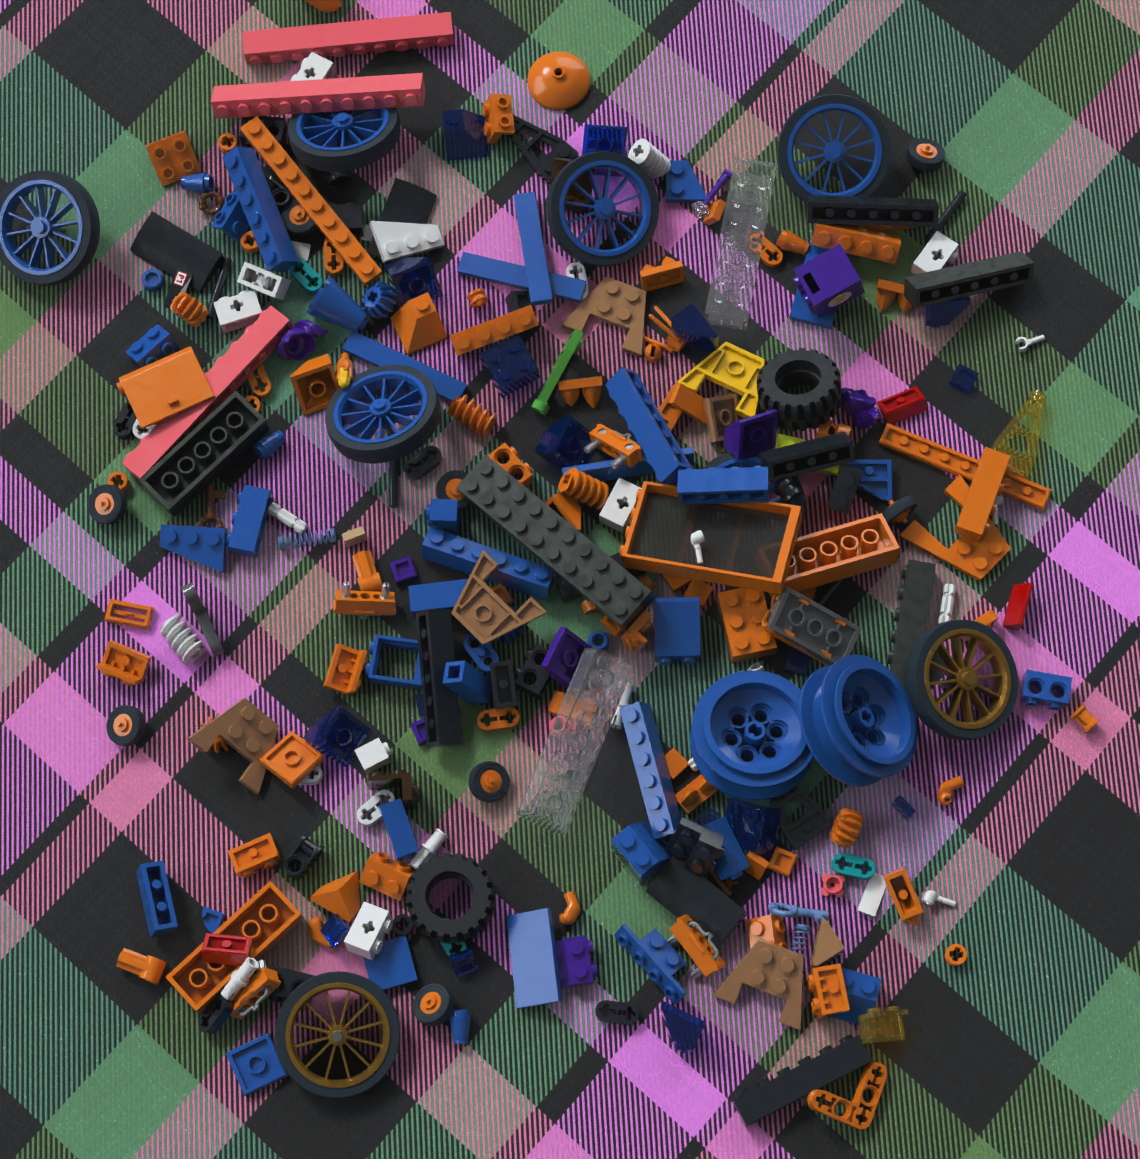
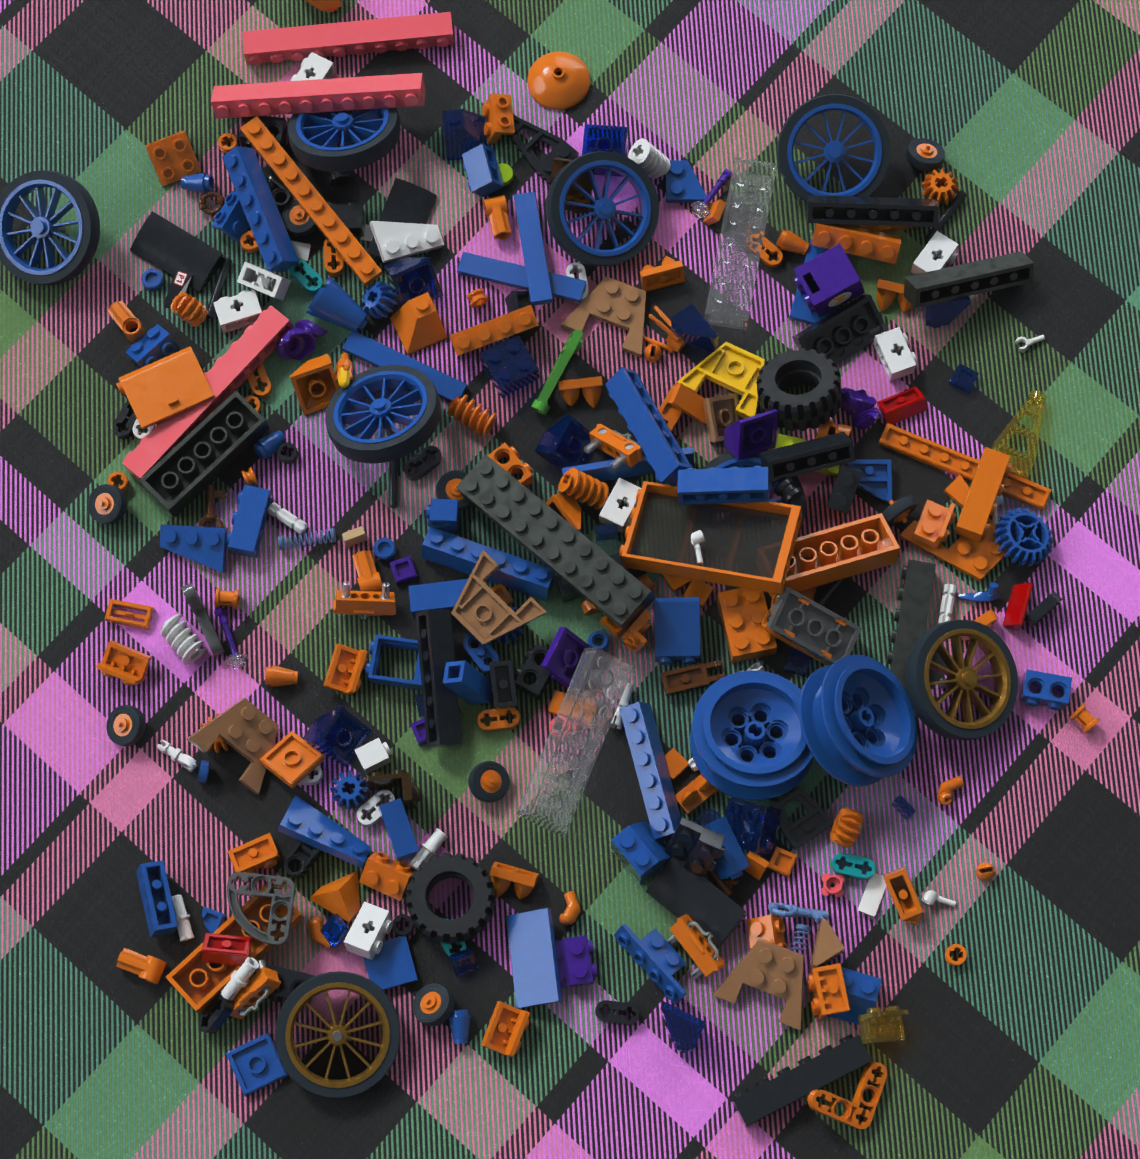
none -> orange piece [107,301,145,343]
none -> white piece [157,740,197,772]
none -> white axle [172,895,195,942]
none -> blue tile [197,760,211,783]
none -> orange bush [214,588,240,610]
none -> piece [214,607,248,669]
none -> dark grey beam [227,872,296,946]
none -> orange bush [241,467,259,486]
none -> orange cone [265,665,298,687]
none -> black bush [277,442,298,464]
none -> blue wing [278,795,371,868]
none -> blue gear [330,771,369,810]
none -> blue tile [373,538,396,561]
none -> brick [462,144,504,197]
none -> orange bracket [481,1001,530,1057]
none -> orange piece [484,195,512,240]
none -> orange tile [490,861,539,900]
none -> lime tile [498,163,513,186]
none -> clear blue tile [595,524,618,541]
none -> reddish brown hinge [660,661,726,696]
none -> black slope [792,294,888,365]
none -> white brick [873,327,918,381]
none -> orange bracket [912,499,956,548]
none -> orange gear [922,168,959,205]
none -> blue bar [957,582,1000,602]
none -> orange hinge [976,862,995,882]
none -> blue gear [993,508,1054,567]
none -> black beam [1024,591,1062,627]

